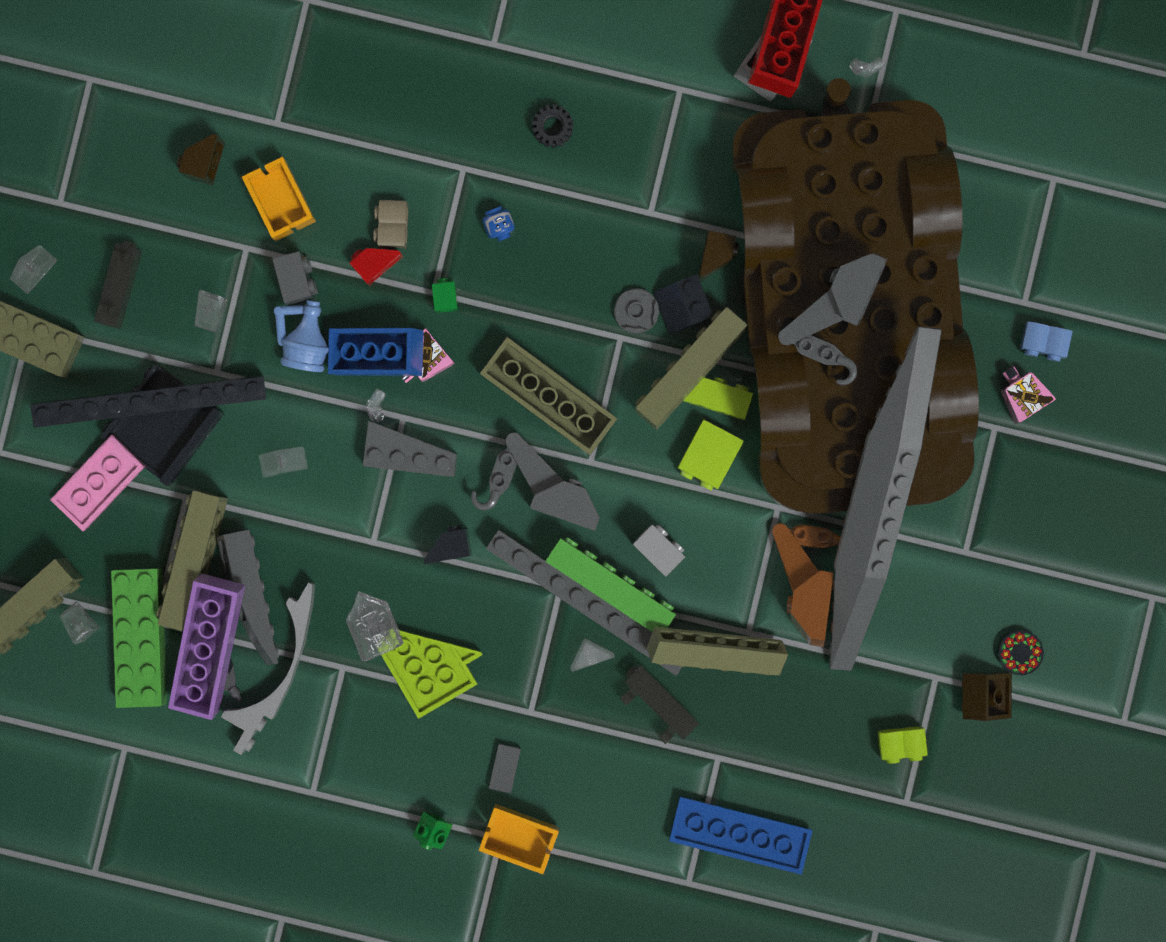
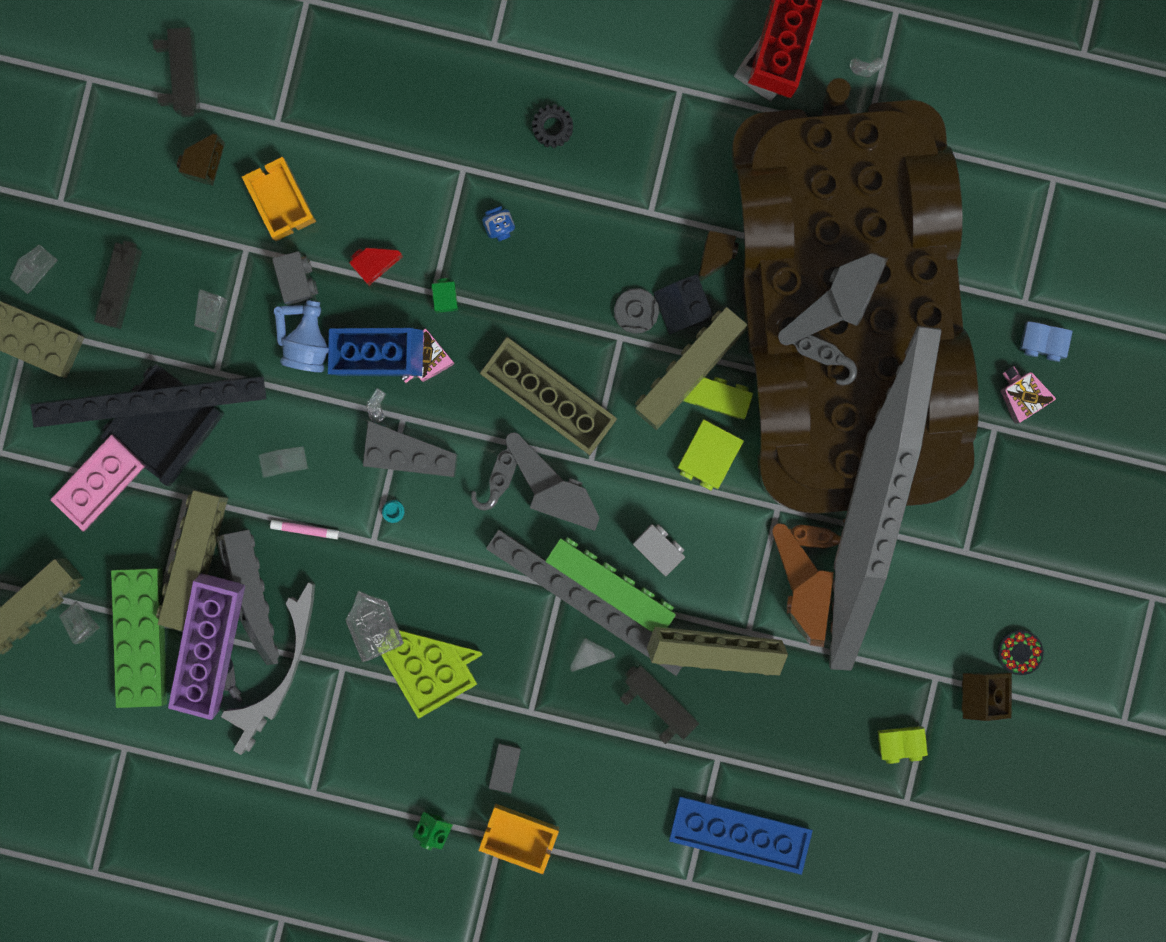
dark tan brick [374,200,408,249] -> none
black slope [424,525,472,564] -> none
none -> clear smoke brick [153,27,201,117]
none -> bright pink bar [270,520,339,539]
none -> teal plate [382,500,405,523]

